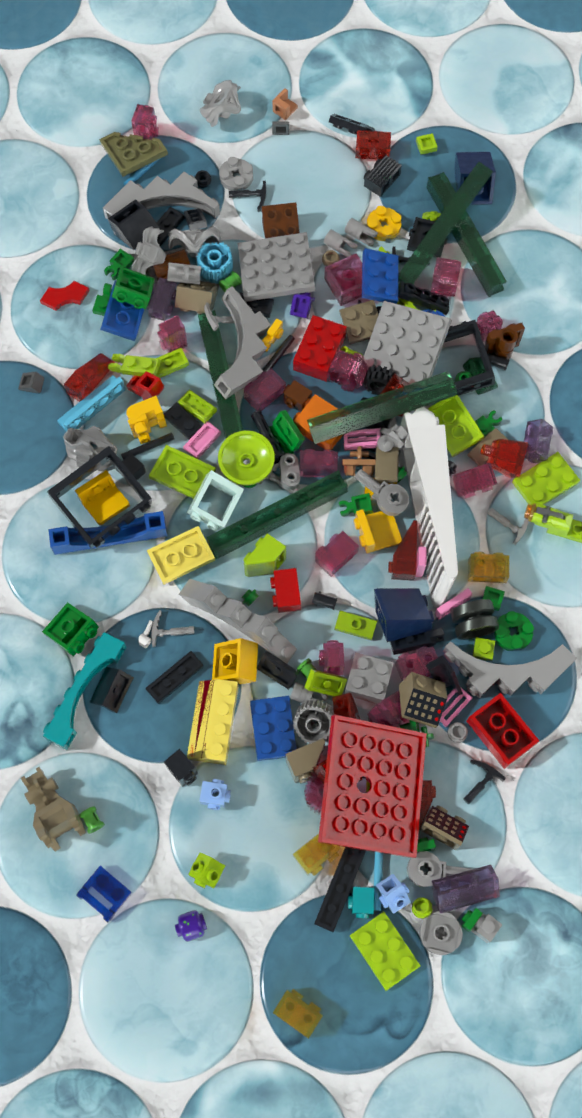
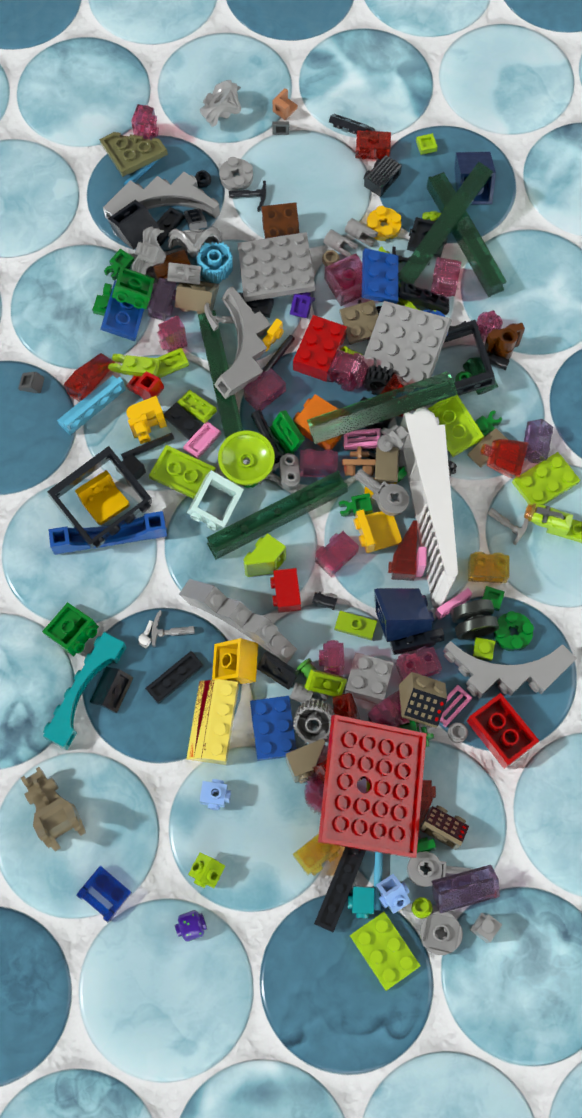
red tile [40,281,90,311] -> none
light grey piece [63,426,117,471] -> none
bright green bush [79,806,105,834] -> none
light yellow plate [147,526,215,585] -> none
black brick [164,748,198,787] -> none
bright green bush [219,271,242,292] -> none
green plate [241,589,259,607] -> none
clear yellow brick [273,989,323,1039] -> none
reddish brown brick [283,380,312,412] -> none
black panel [425,655,463,695] -> none
clear pink brick [452,463,497,499] -> none
green plate [461,908,483,931] -> none
black piece [463,760,506,804] -> none

